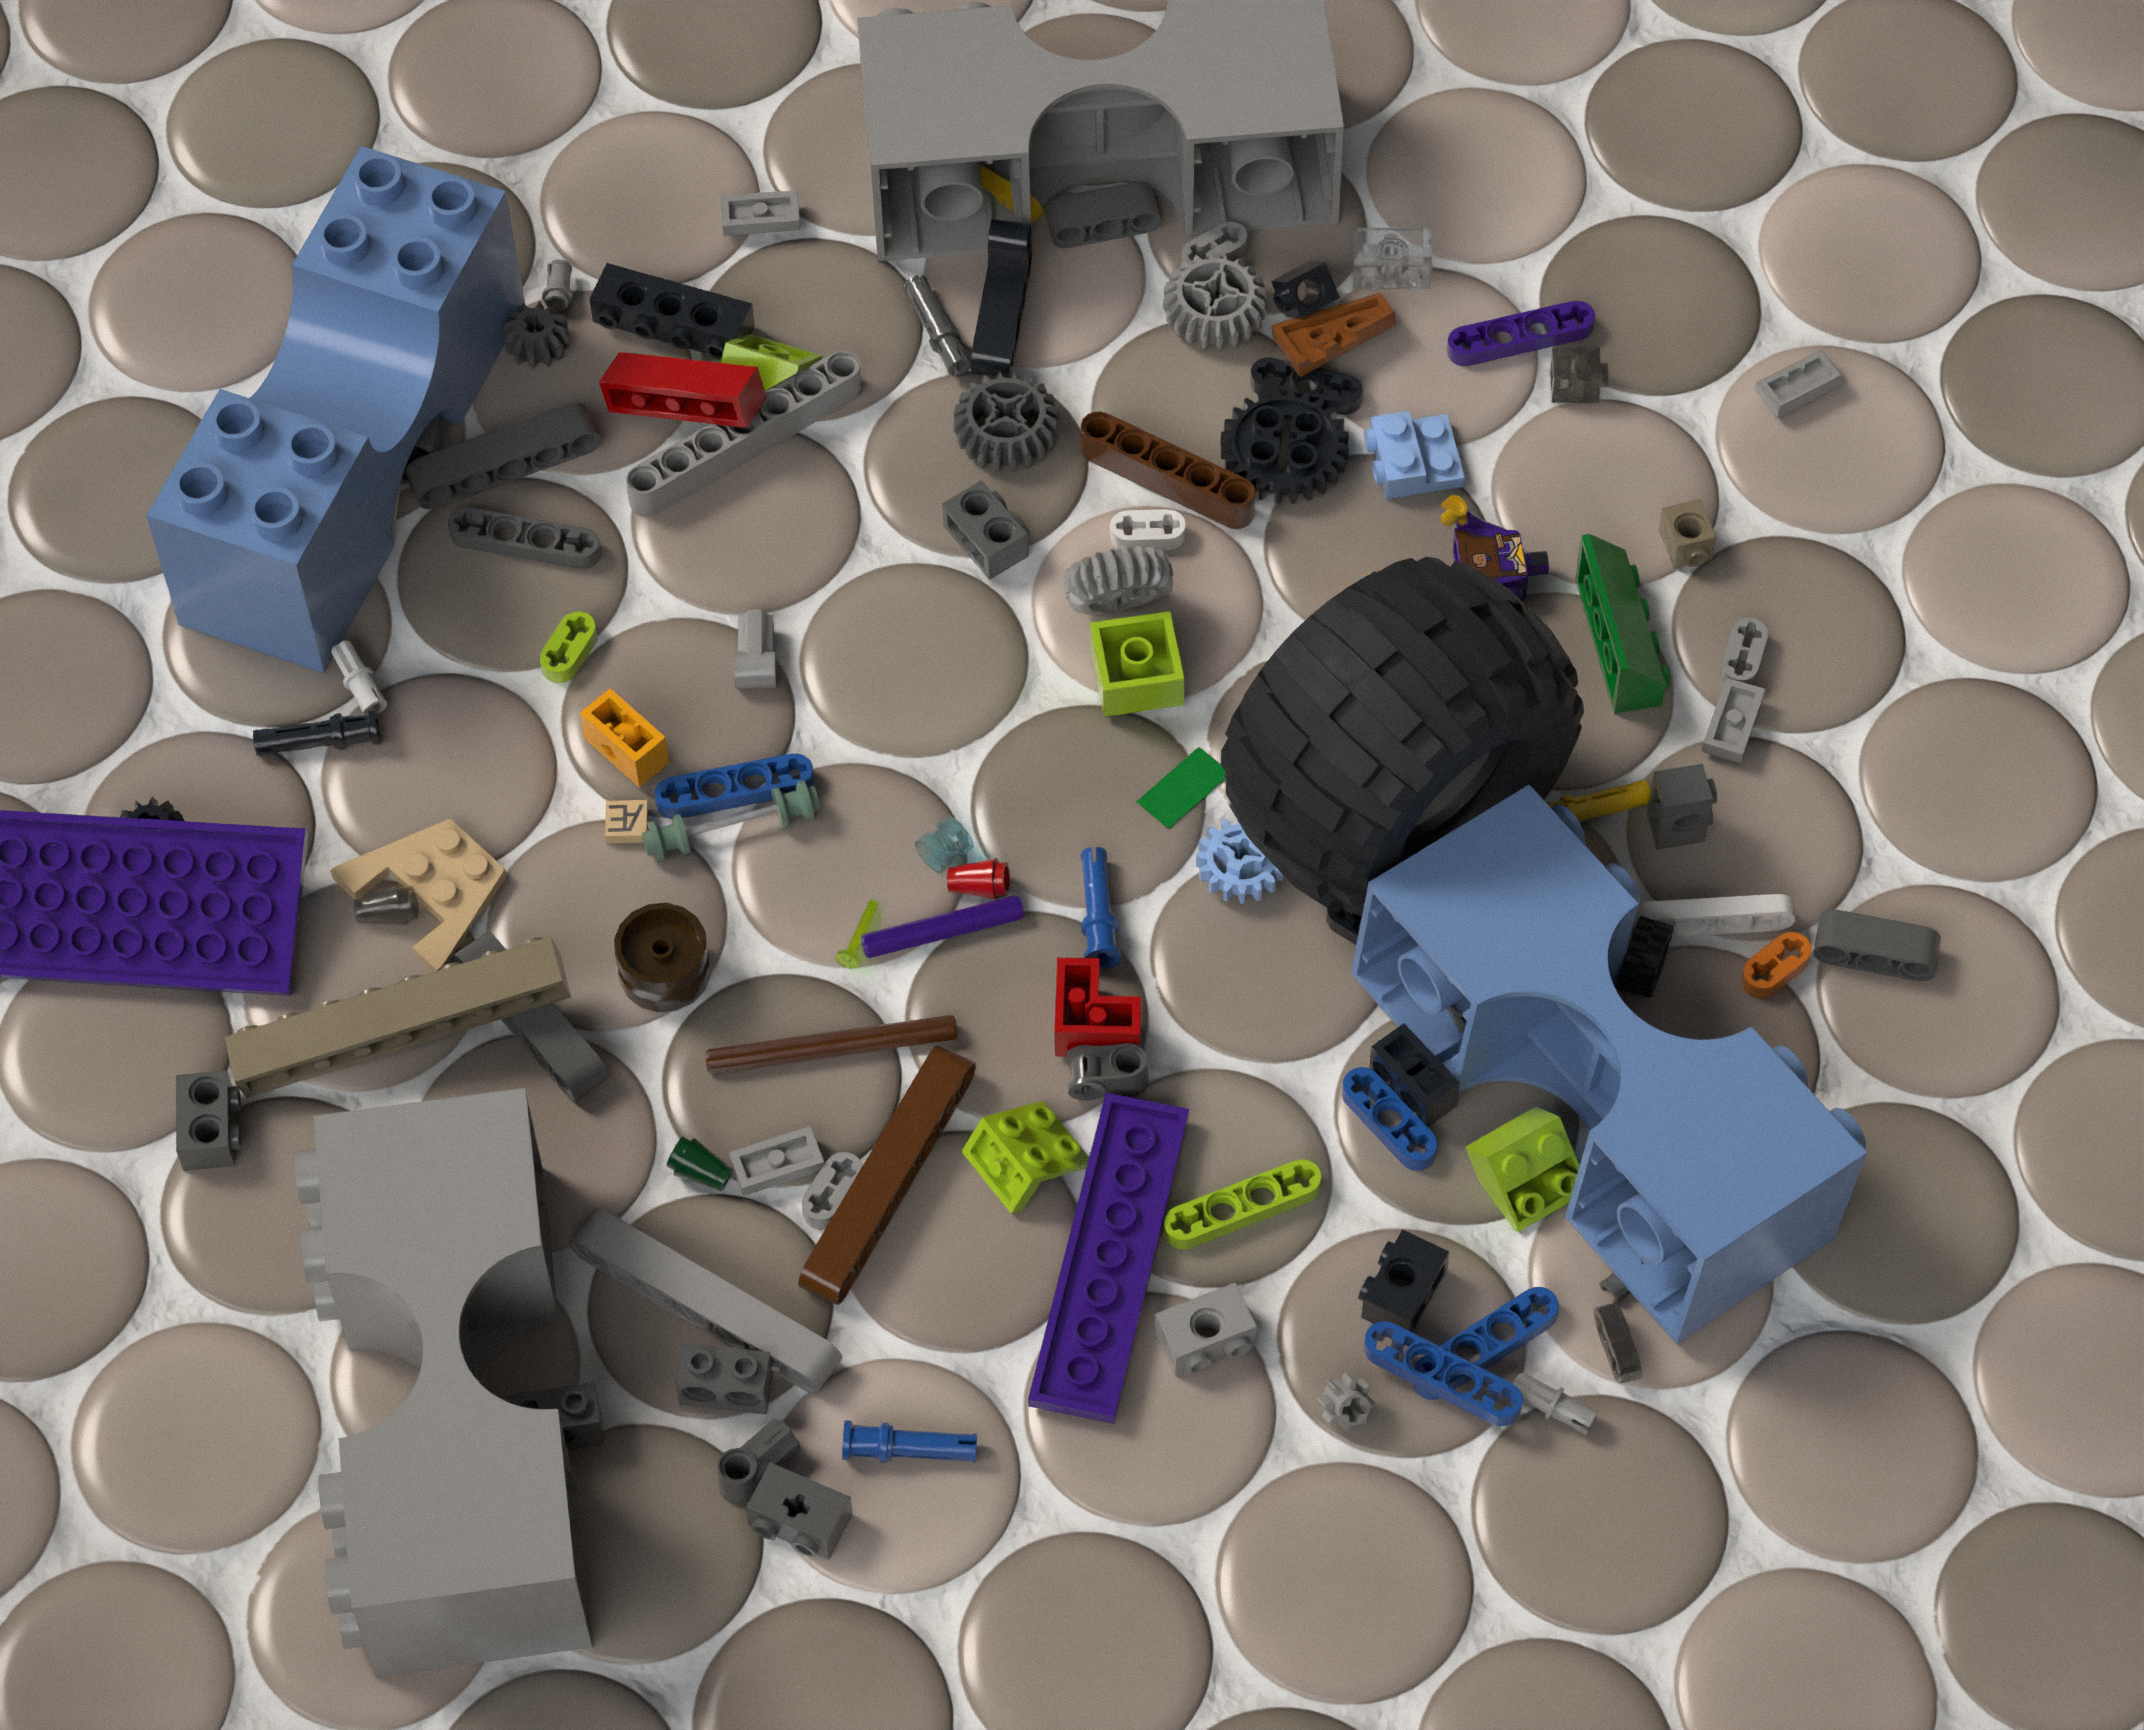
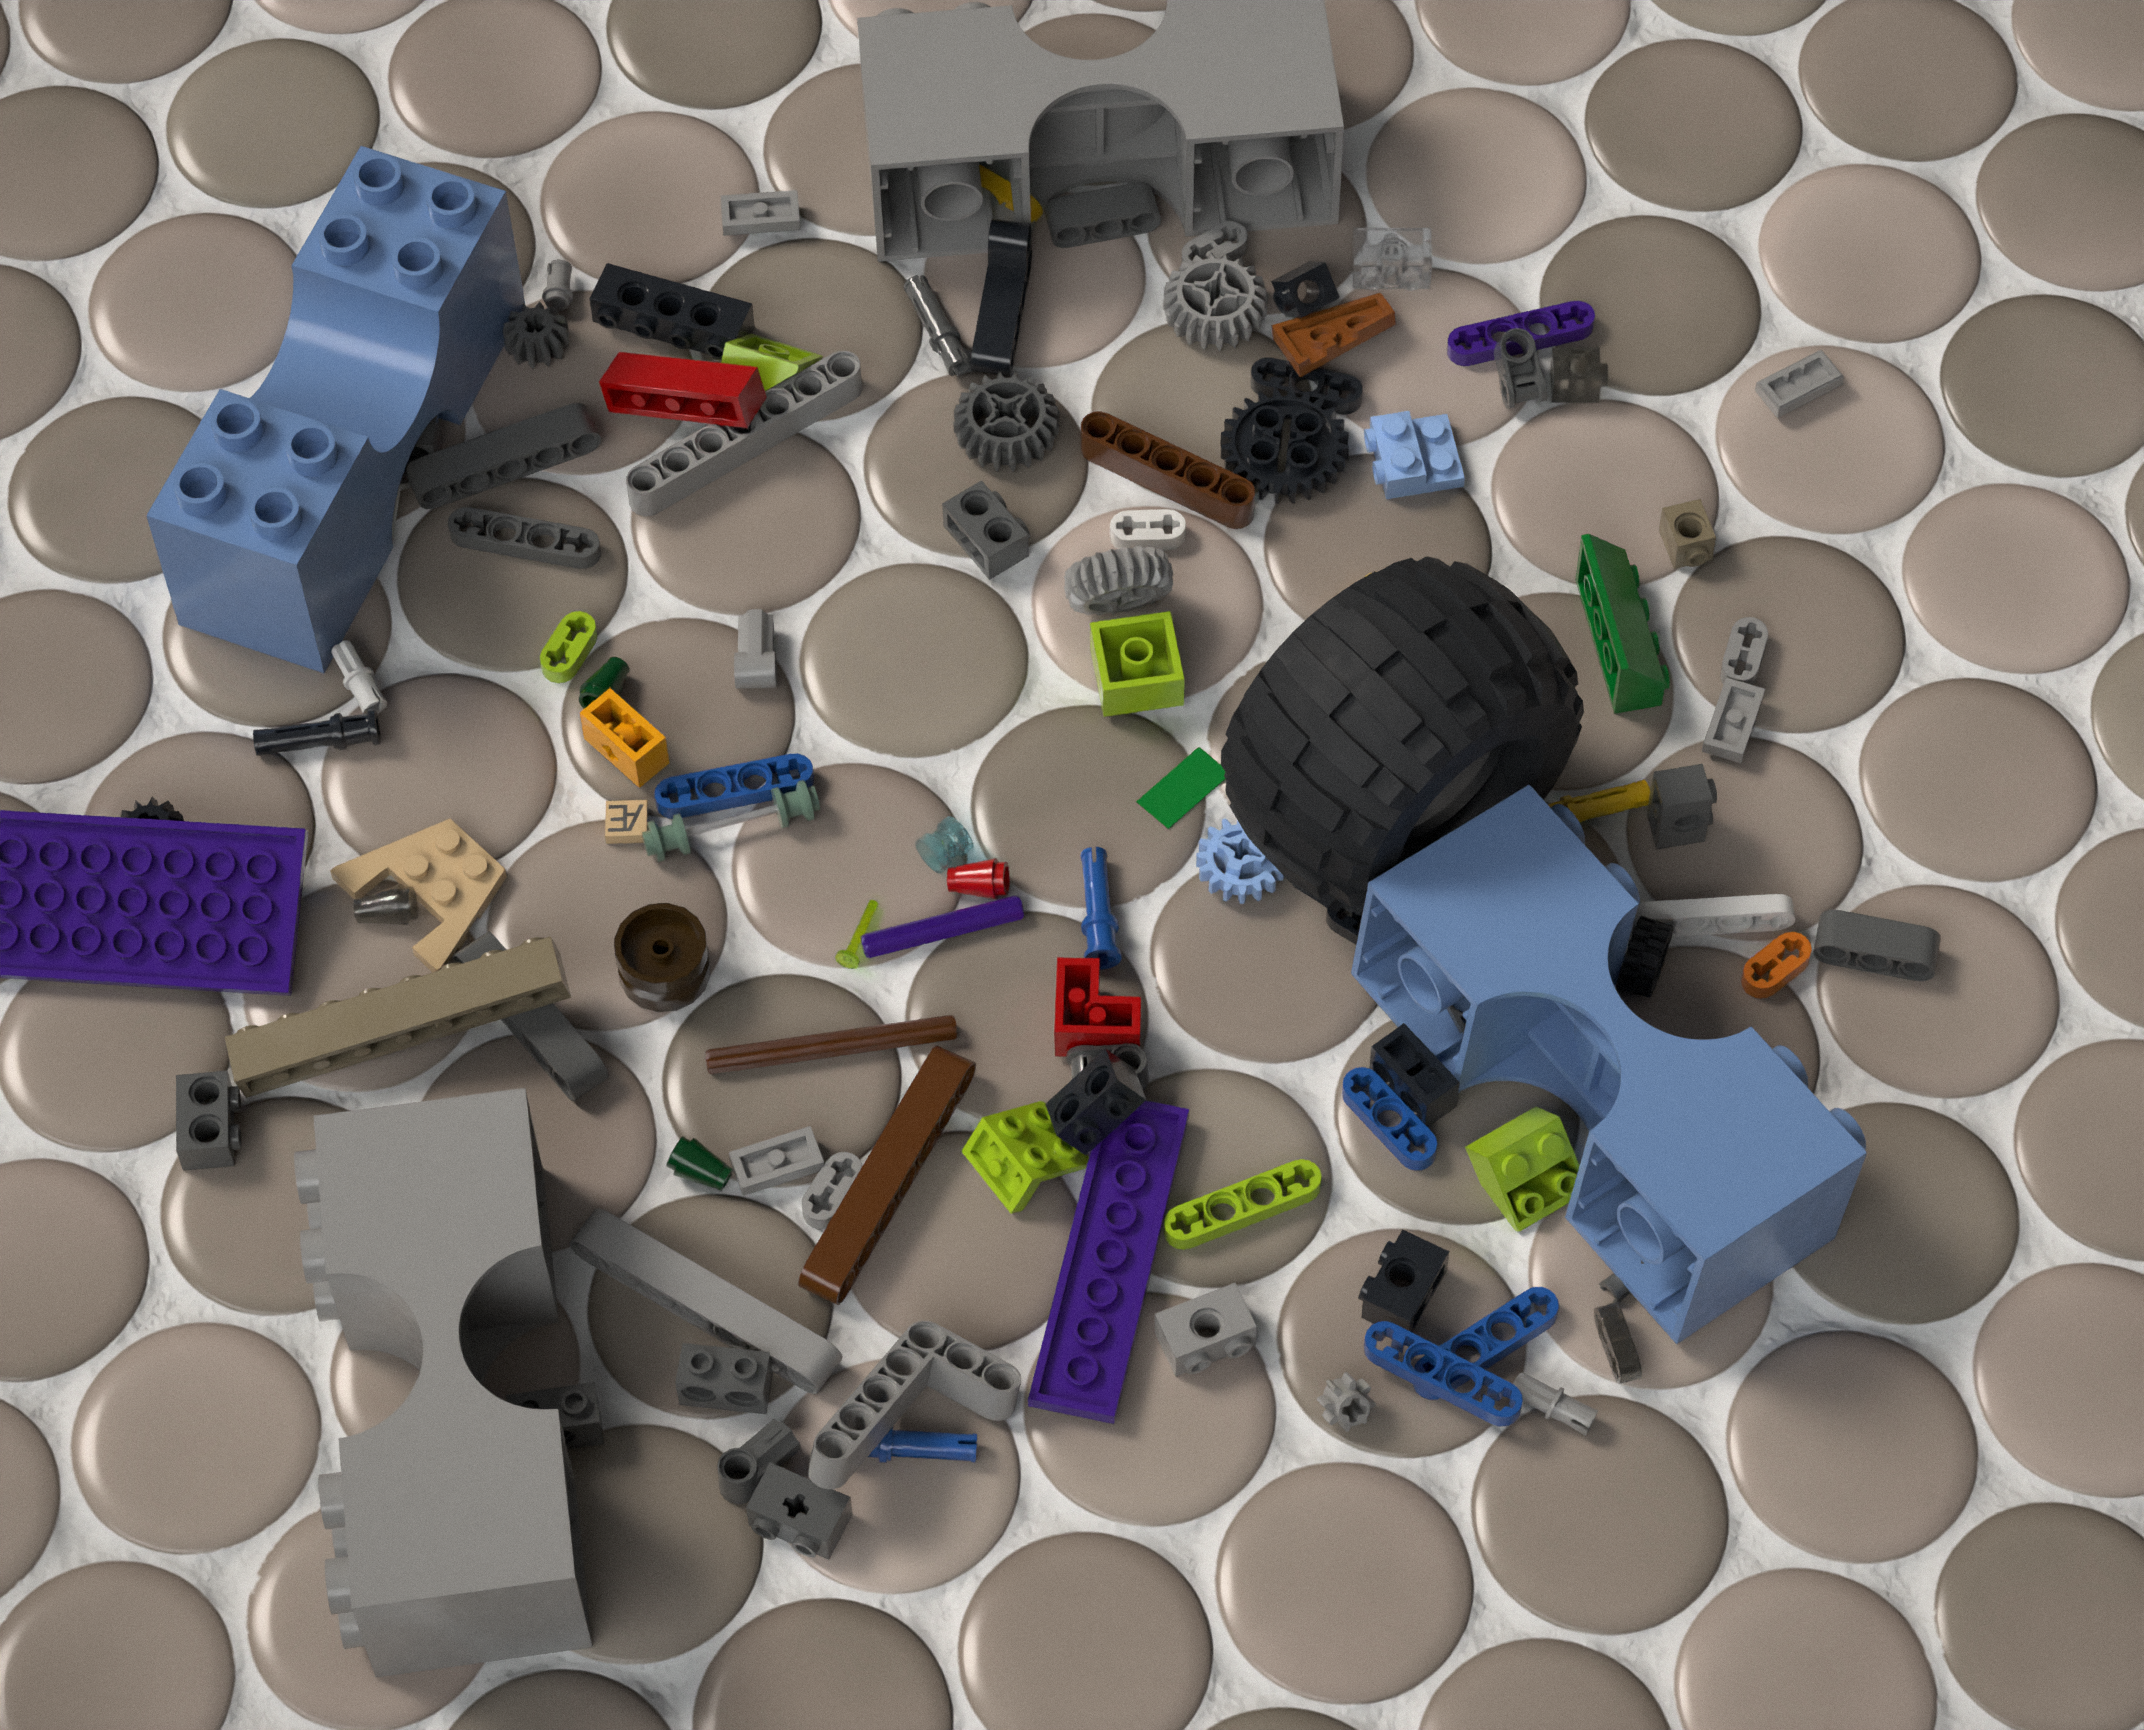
torso [1441,495,1549,601] -> none
none -> dark green cone [579,657,630,709]
none -> light grey beam [808,1321,1021,1489]
none -> black brick [1045,1048,1146,1156]
none -> dark grey piece [1494,328,1548,409]

